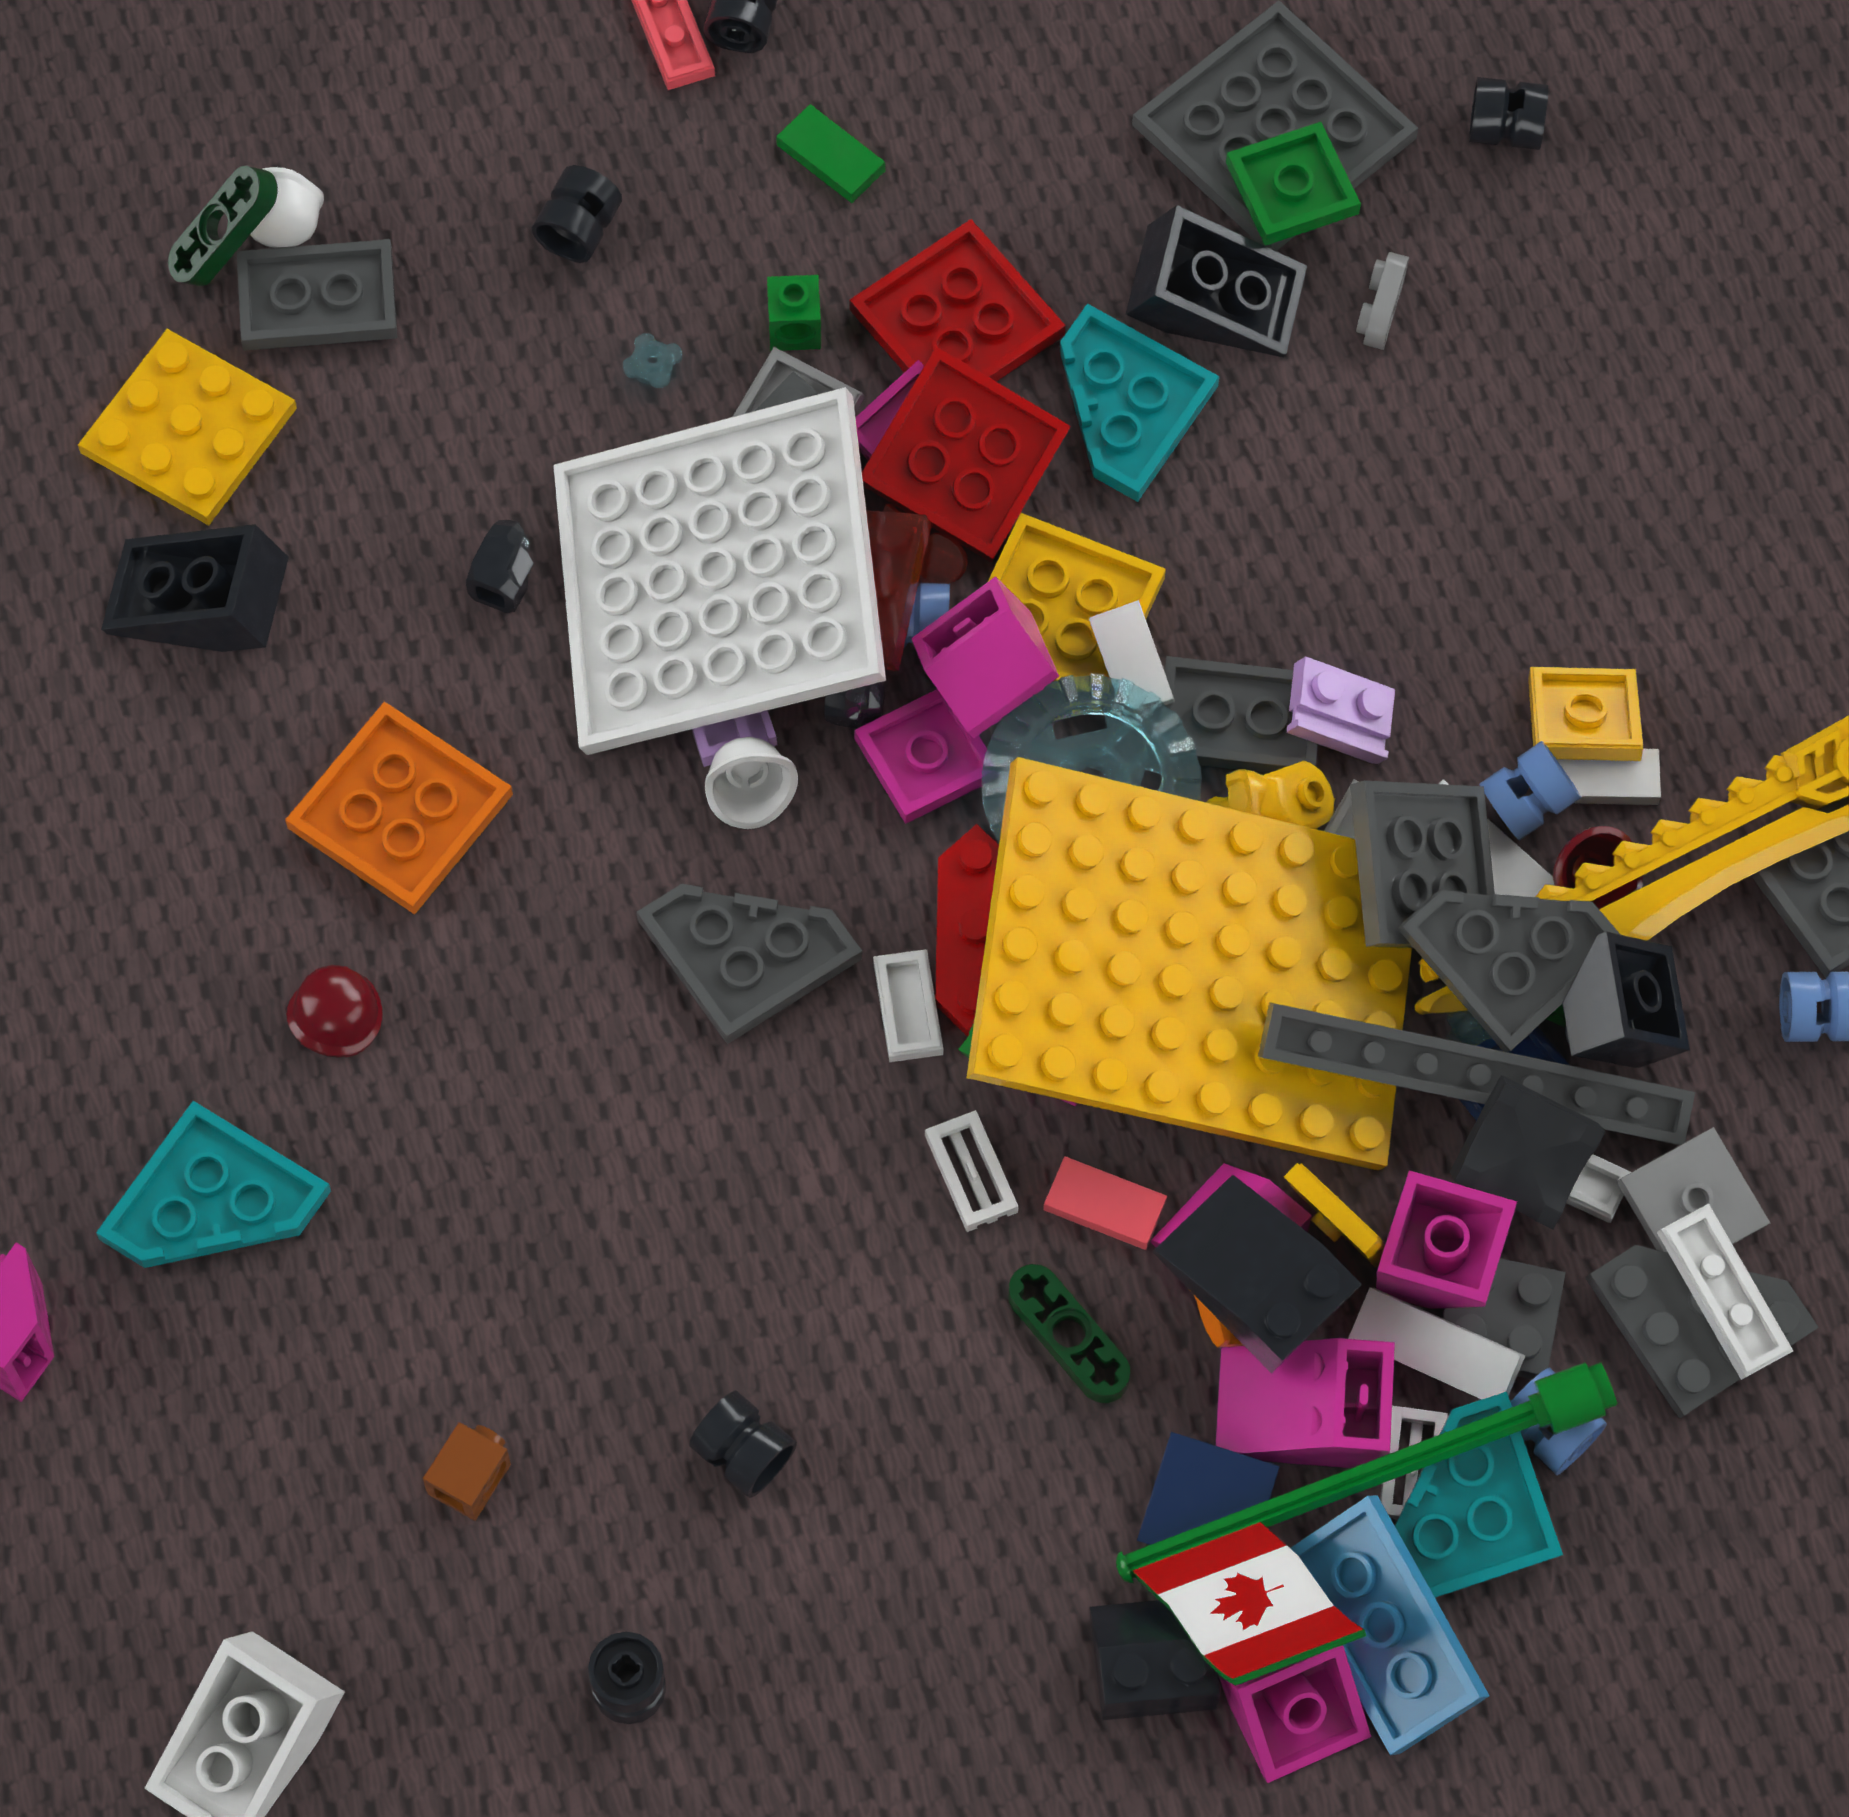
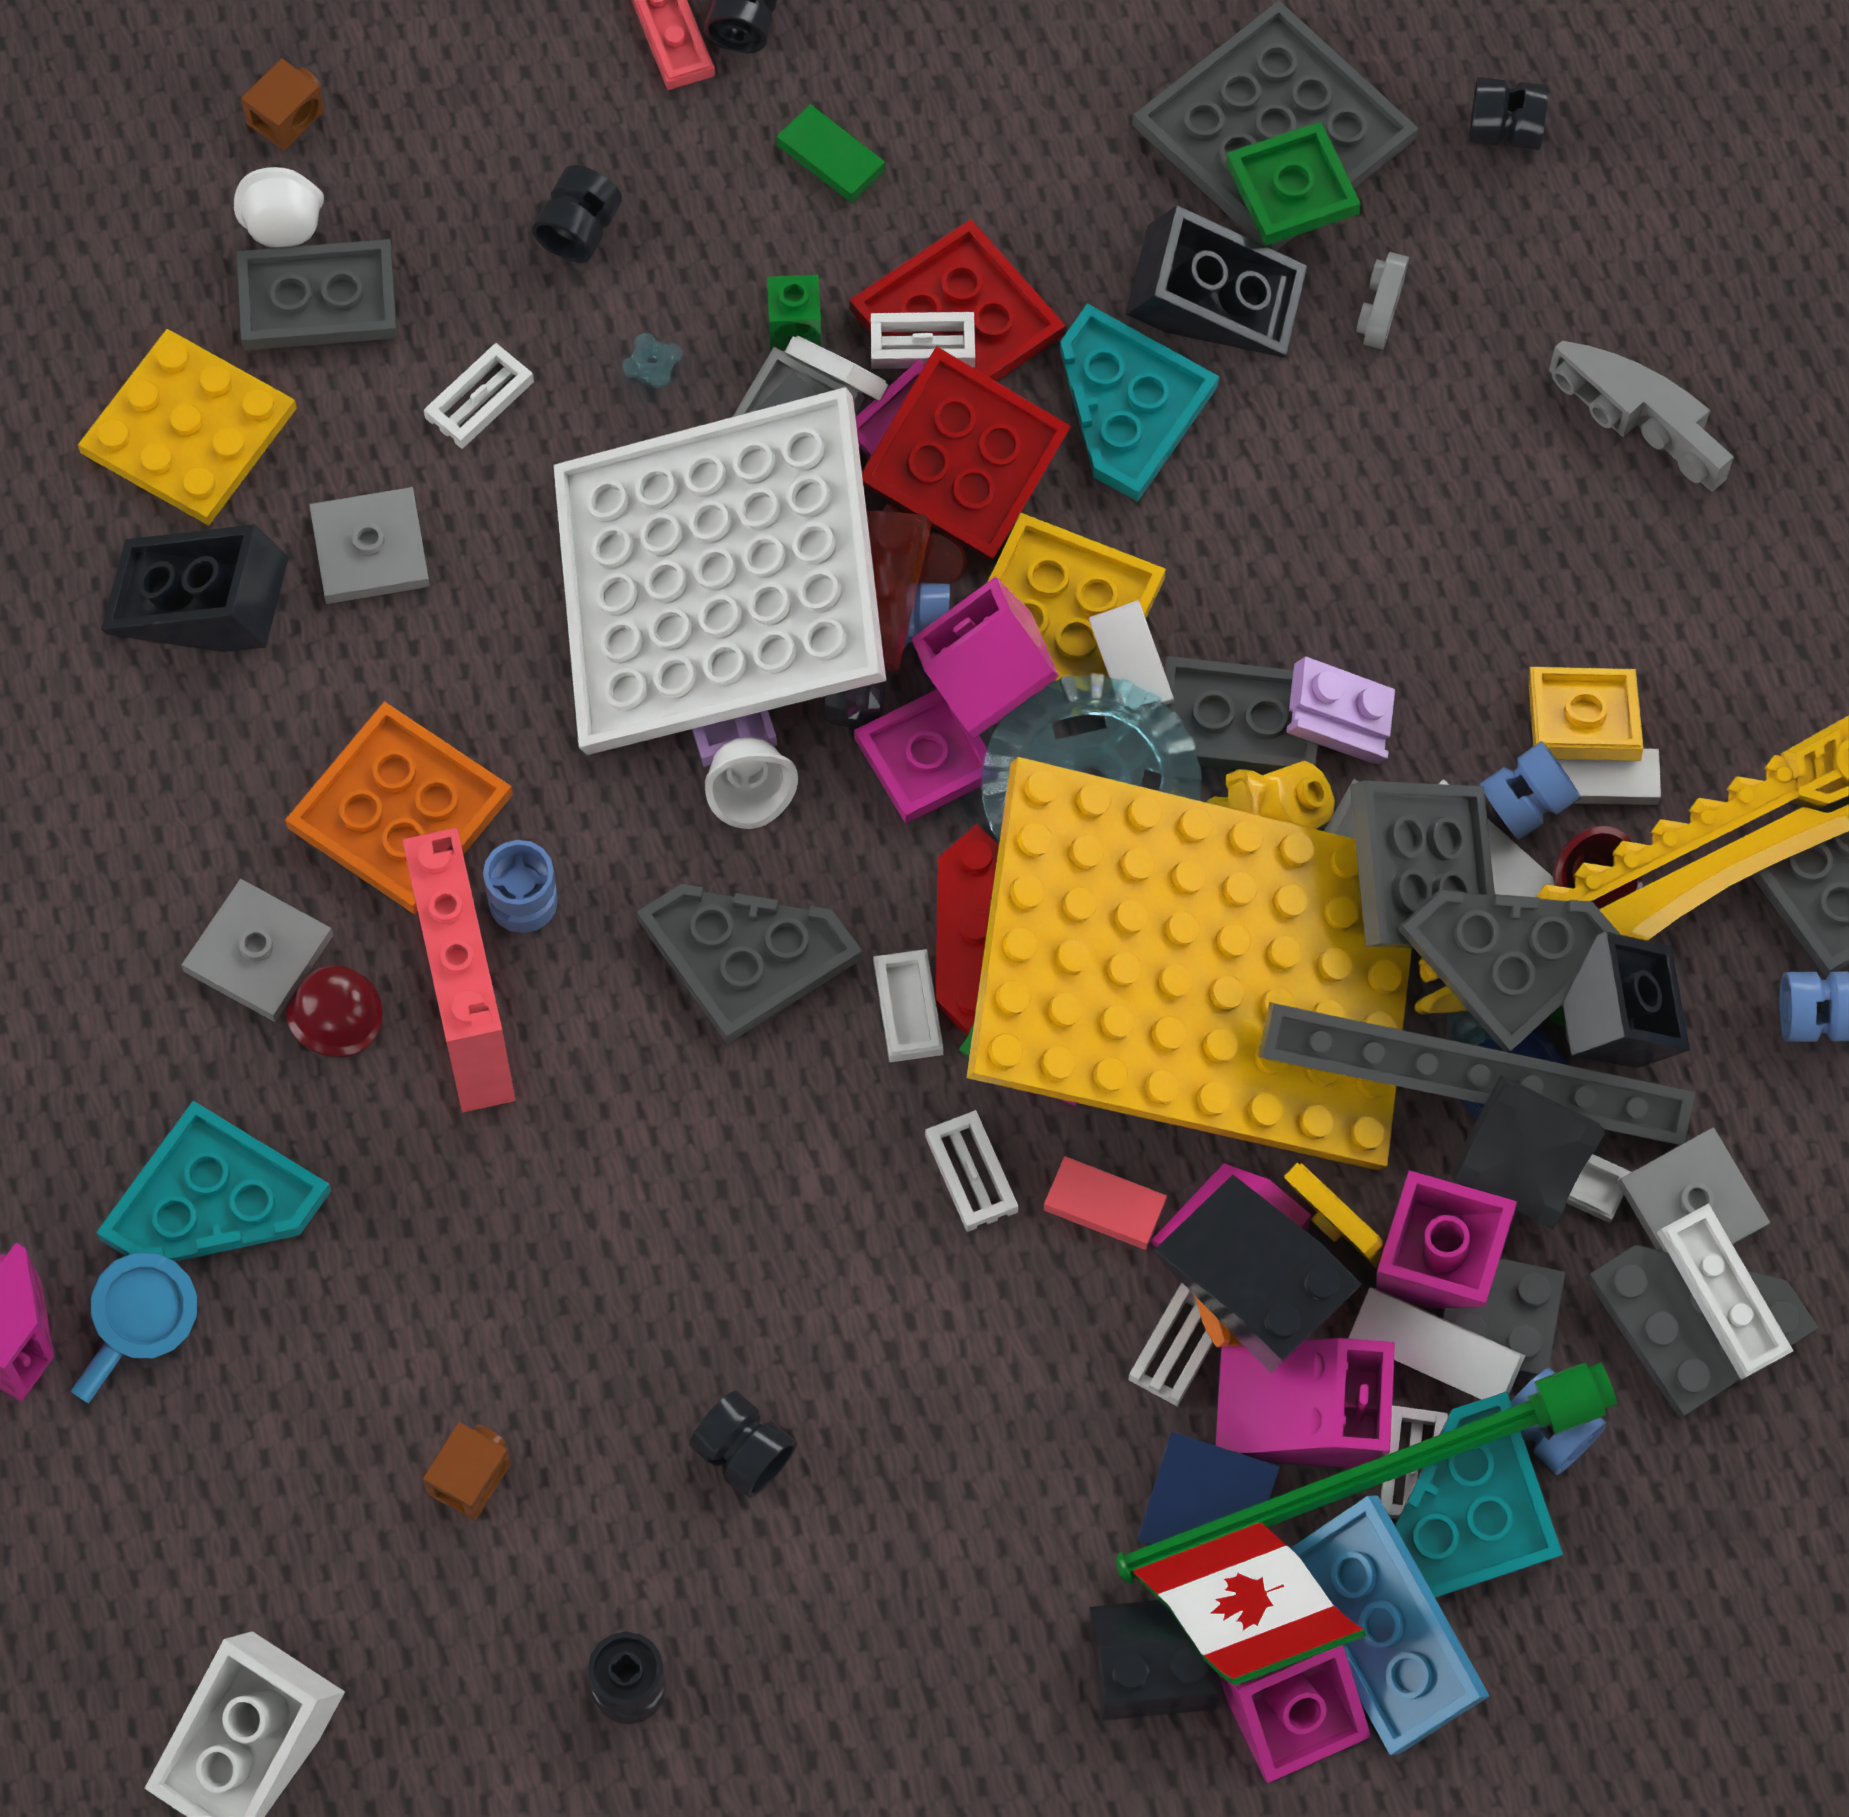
dark green beam [168,166,278,286] -> none
black rock [466,520,534,613] -> none
dark green beam [1008,1264,1130,1403] -> none
none -> dark azure piece [70,1253,197,1404]
none -> light grey plate [182,878,334,1022]
none -> dark orange brick [241,58,324,151]
none -> light grey plate [309,487,430,604]
none -> coral window [402,828,516,1113]
none -> white tile [424,343,534,449]
none -> medium blue wheel [483,840,558,933]
none -> white tile [785,335,888,401]
none -> white tile [871,312,975,369]
none -> white tile [1128,1283,1213,1407]
none -> light grey slope [1549,341,1734,492]

